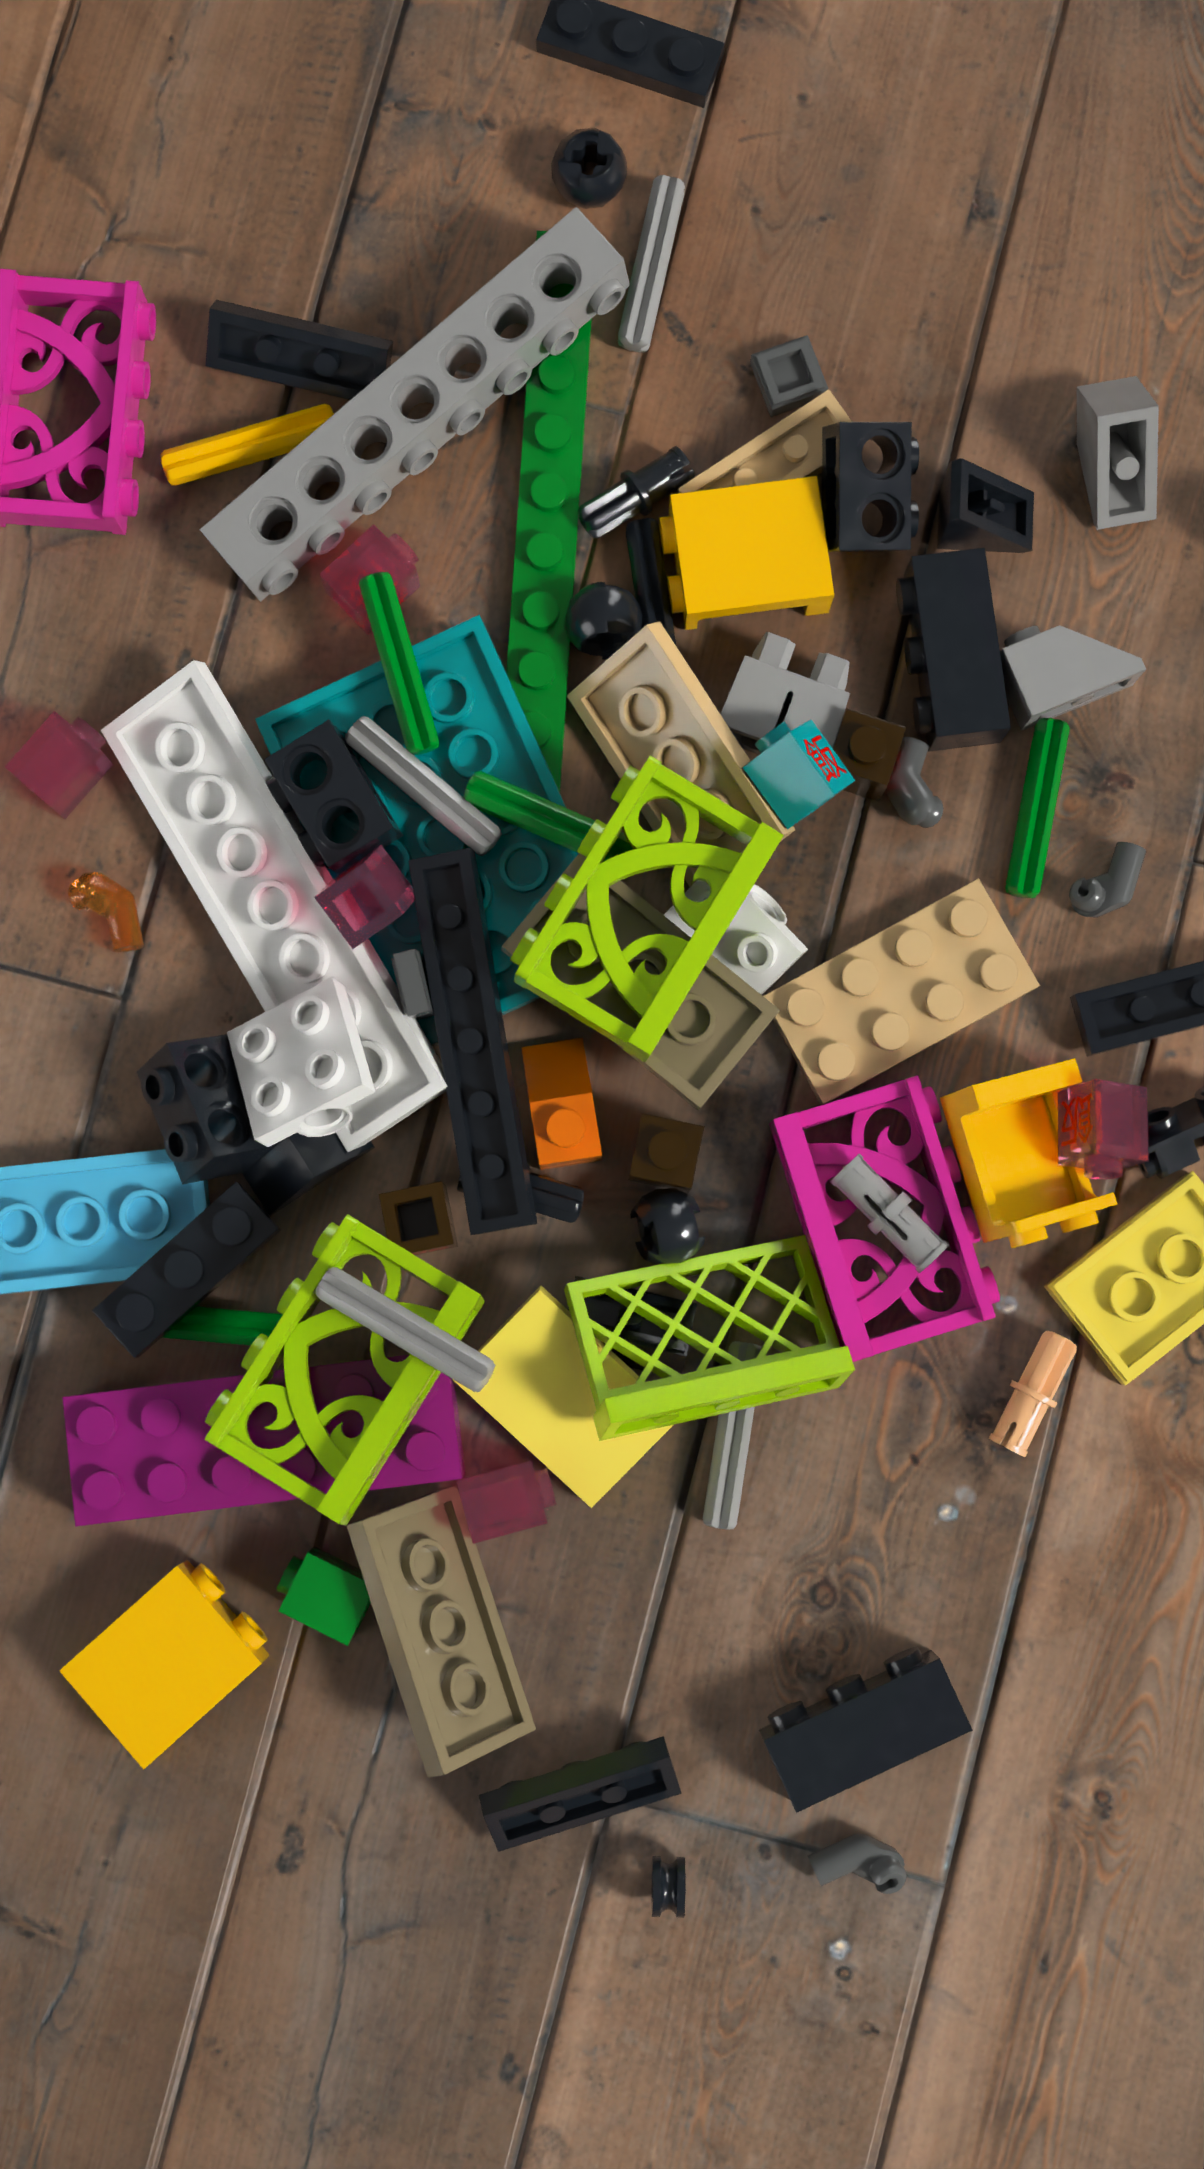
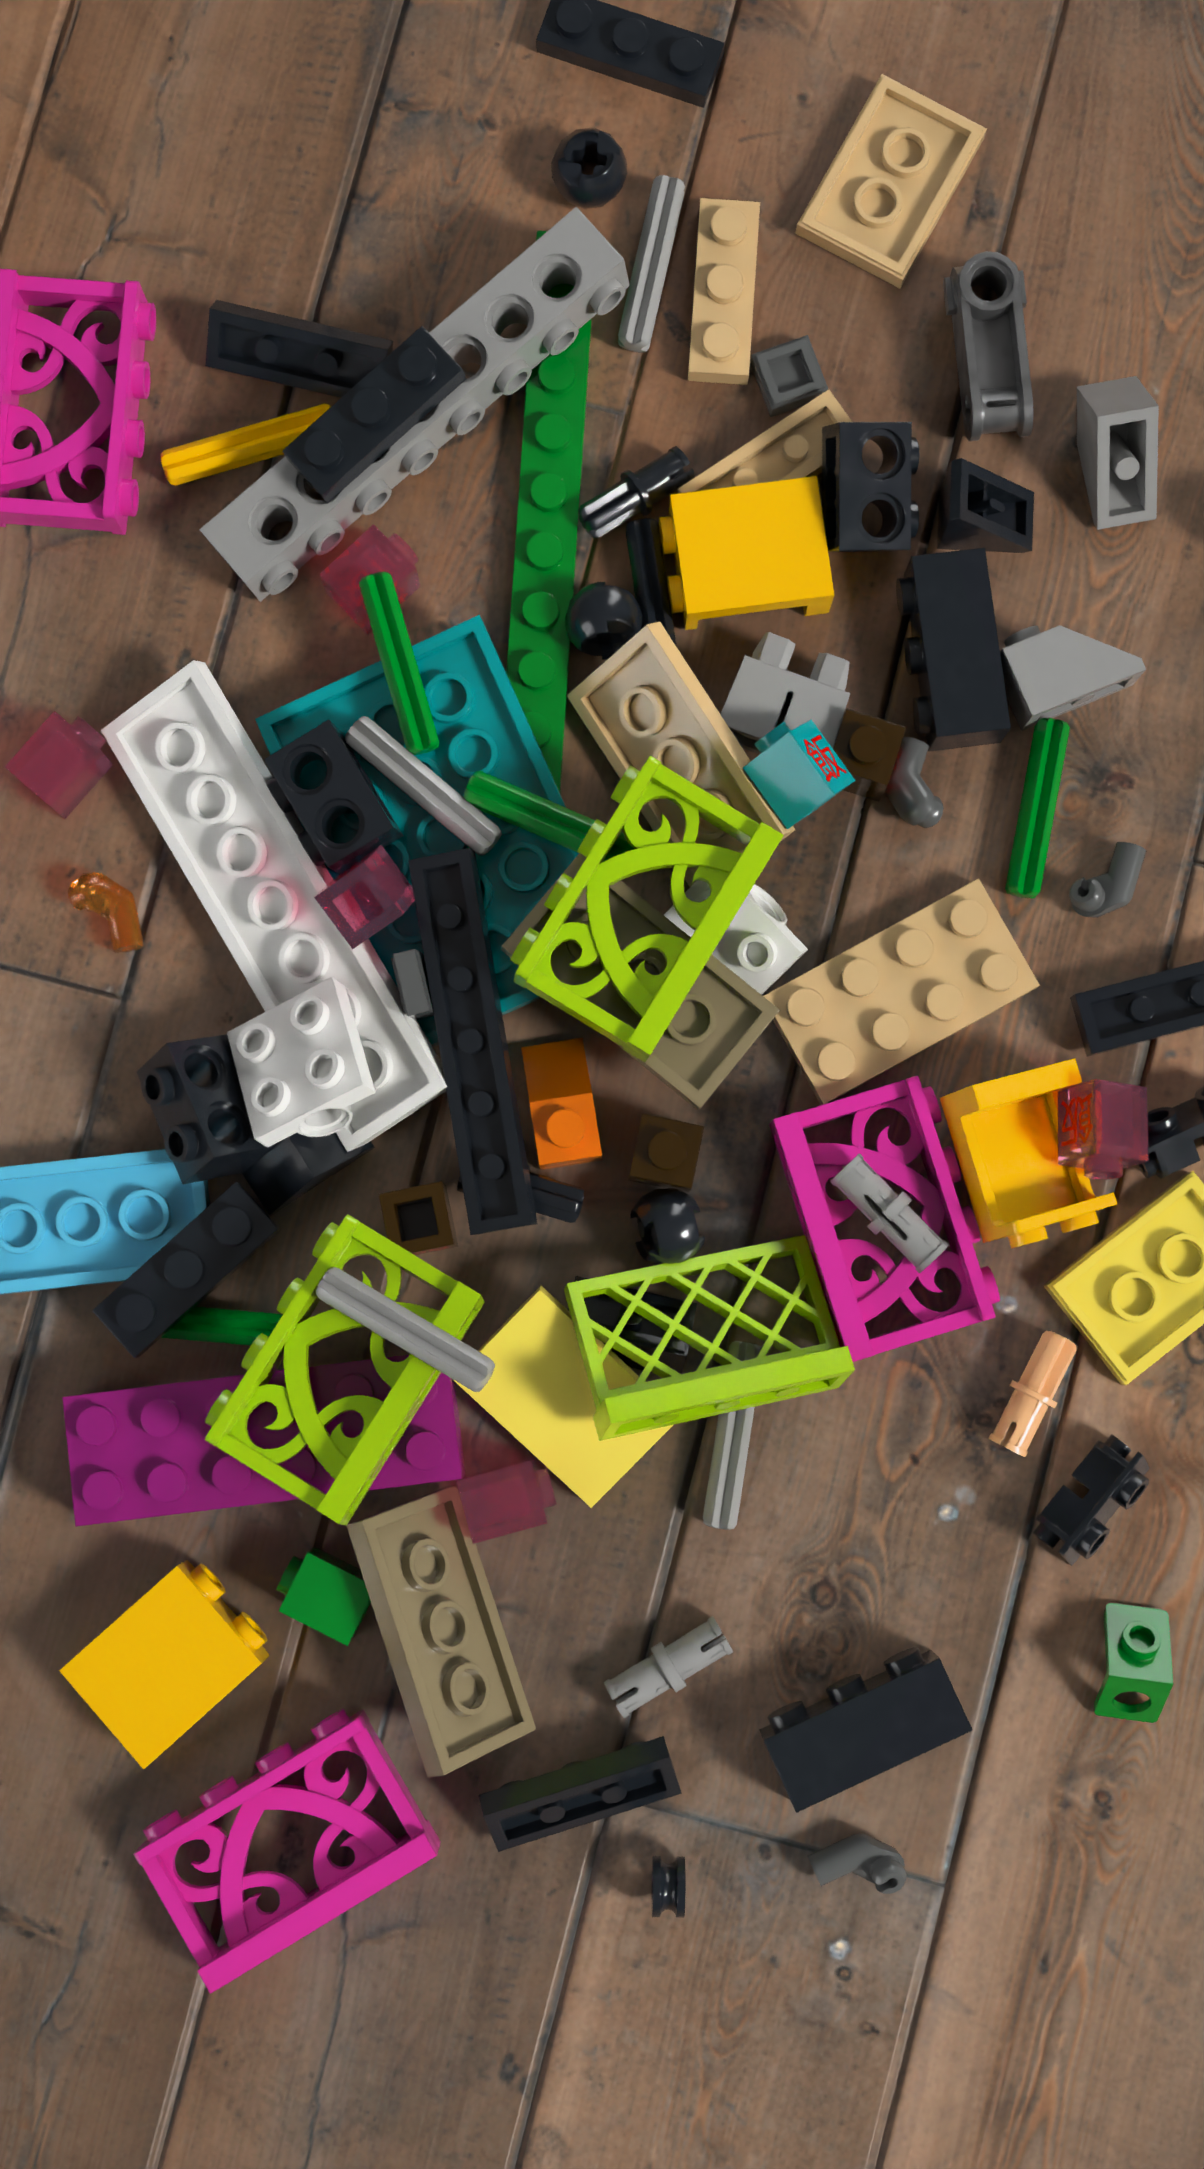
none -> dark pink fence [133,1708,441,1994]
none -> black plate [282,326,466,504]
none -> light grey pin [604,1616,734,1718]
none -> tan plate [688,198,760,385]
none -> tan tile [795,74,987,289]
none -> flat silver piece [943,251,1034,442]
none -> black hinge [1033,1434,1150,1566]
none -> green bracket [1094,1603,1174,1723]

